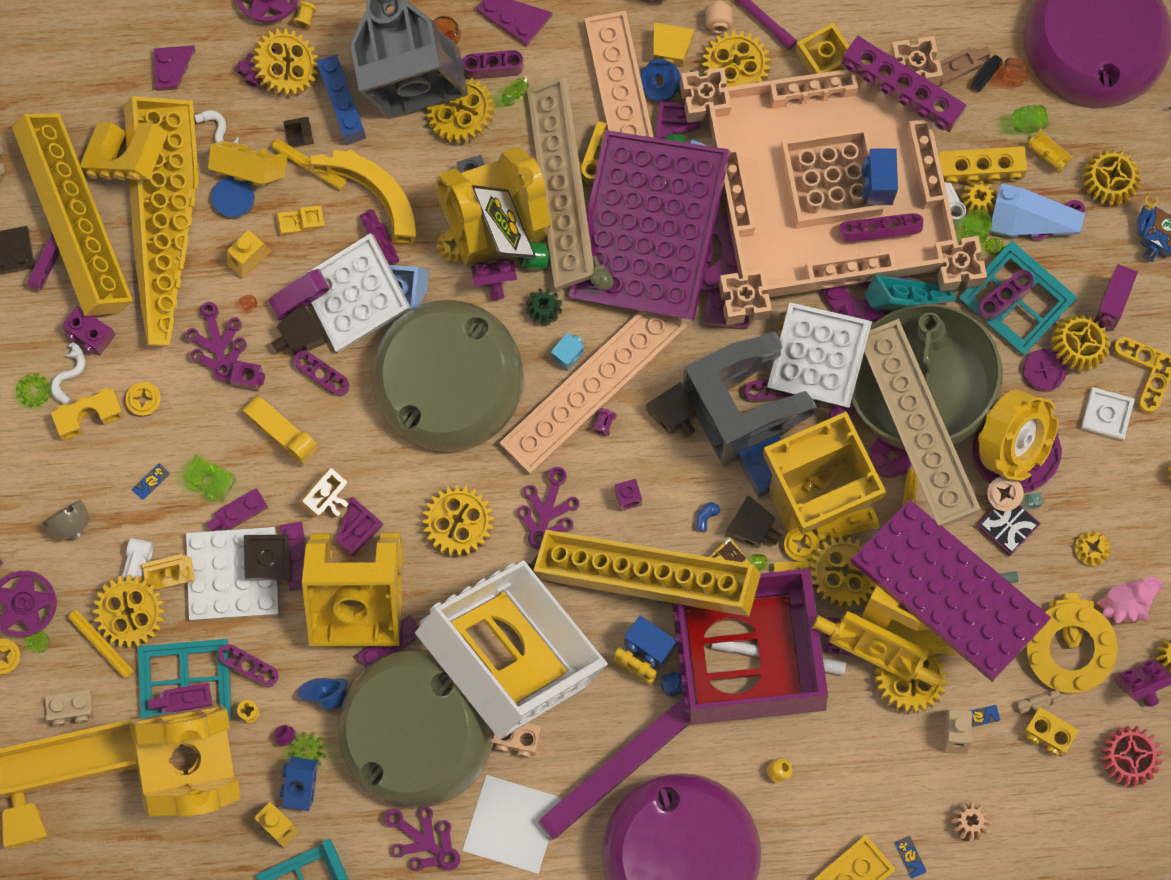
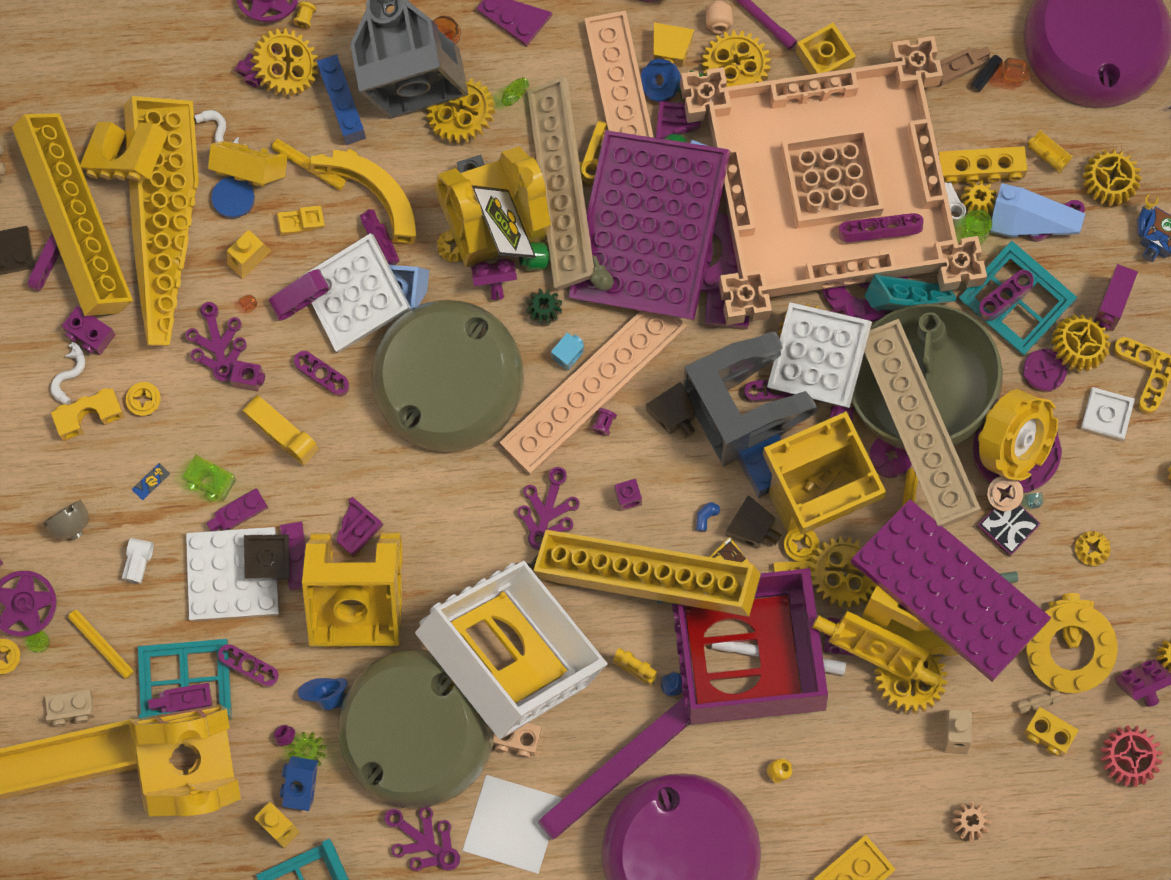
yellow torso [2,793,51,850] -> none
clear neon green gear [16,374,51,408] -> none
yellow gear [93,574,167,647] -> none
yellow hinge [142,554,194,591] -> none
magenta wing [153,45,195,91] -> none
yellow bush [237,700,260,724] -> none
dark brown torso [271,304,327,356] -> none
dark brown panel [283,116,314,148] -> none
brick [297,468,348,518] -> none
magenta plate [357,615,419,668] -> none
yellow gear [422,485,495,557] -> none
magenta beam [462,50,524,80] -> none
blue brick [624,615,677,671] -> none
clear neon green hinge [751,554,768,571] -> none
yellow hinge [816,507,879,541] -> none
magenta brick [841,35,967,133] -> none
blue brick [861,148,898,205] -> none
sticker [895,836,927,879] -> none
sticker [970,705,1000,727] -> none
clear neon green hinge [985,238,1003,256] -> none
clear neon green gear [1012,104,1049,133] -> none
bright pink head [1097,577,1163,624] -> none

